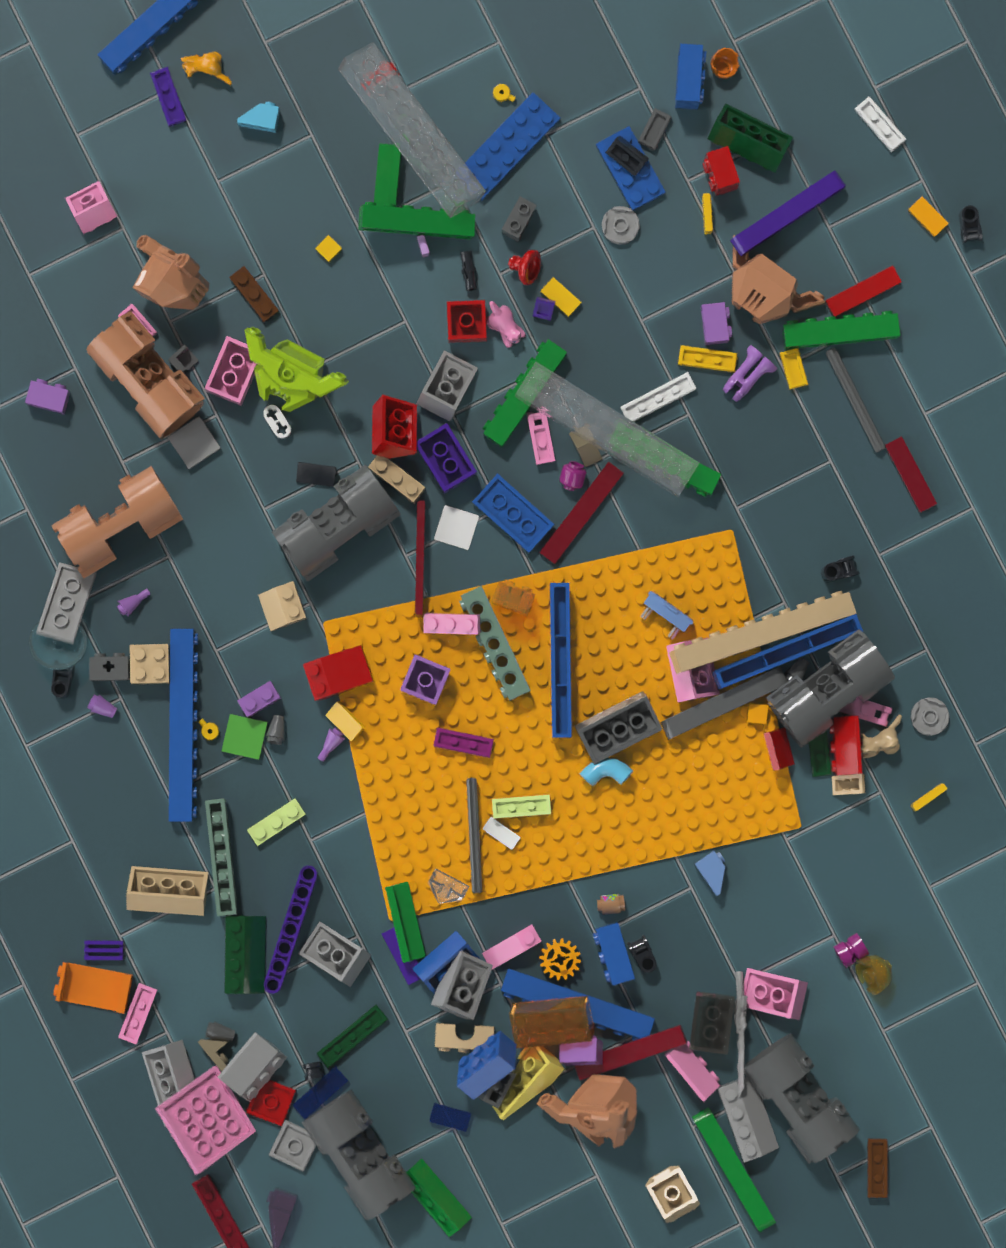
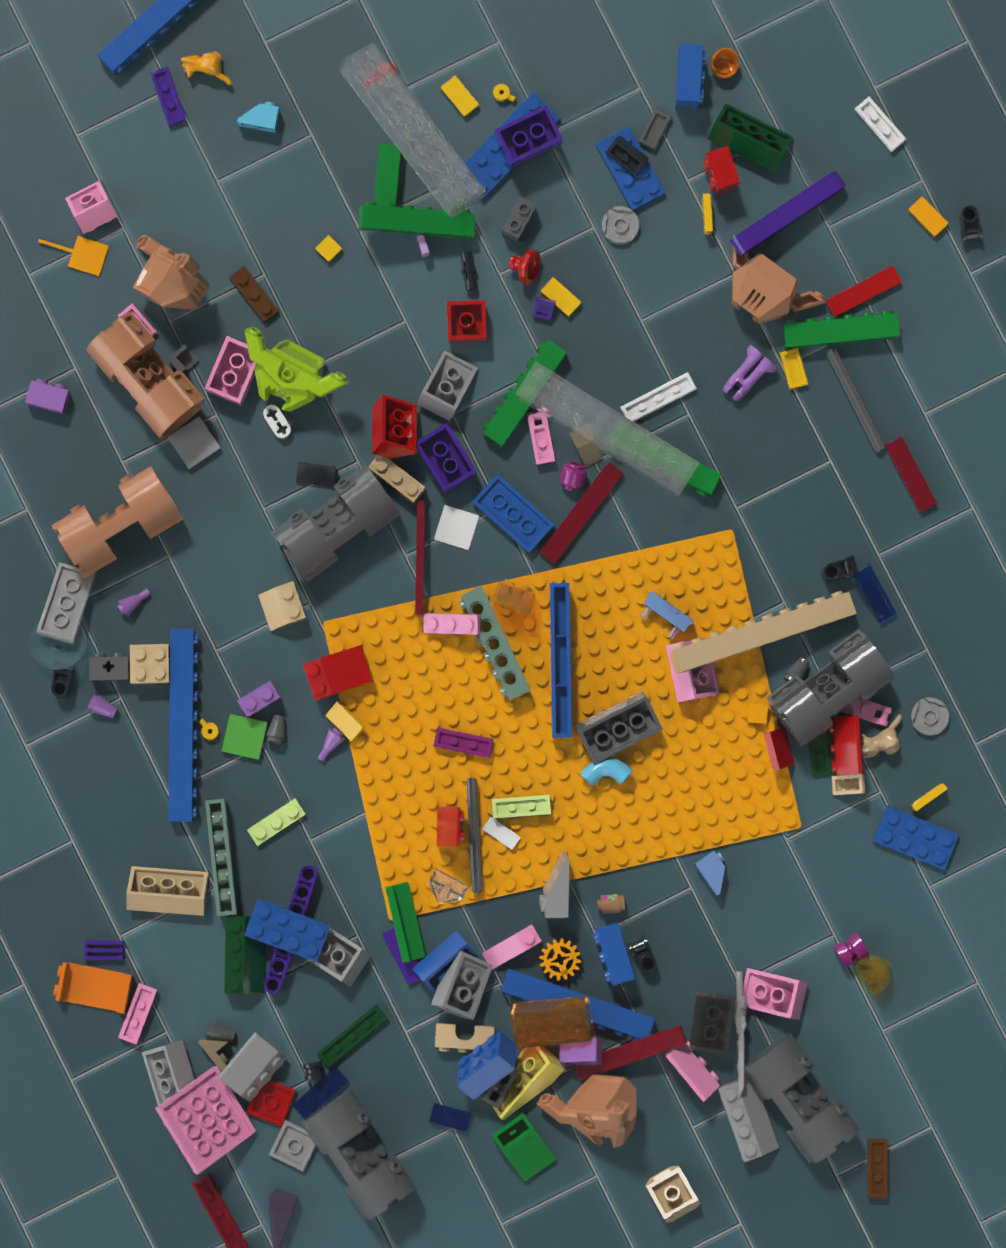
medium lavender brick [400,655,451,705] -> none
green panel [406,1159,471,1237] -> none
bright pink animal [486,301,526,348] -> none
dark grey beam [660,666,788,740] -> none
yellow tile [678,345,737,373] -> none
green beam [692,1107,776,1233] -> none
medium lavender brick [701,302,732,345] -> none
blue brick [712,614,863,690] -> none
none -> light orange piece [38,236,109,276]
none -> blue plate [244,899,330,962]
none -> red slope [437,807,464,846]
none -> yellow tile [440,76,479,117]
none -> green slope [491,1112,556,1182]
none -> dark purple brick [495,105,563,168]
none -> light grey slope [539,851,569,918]
none -> clear blue tile [852,564,897,623]
none -> blue plate [873,805,959,870]

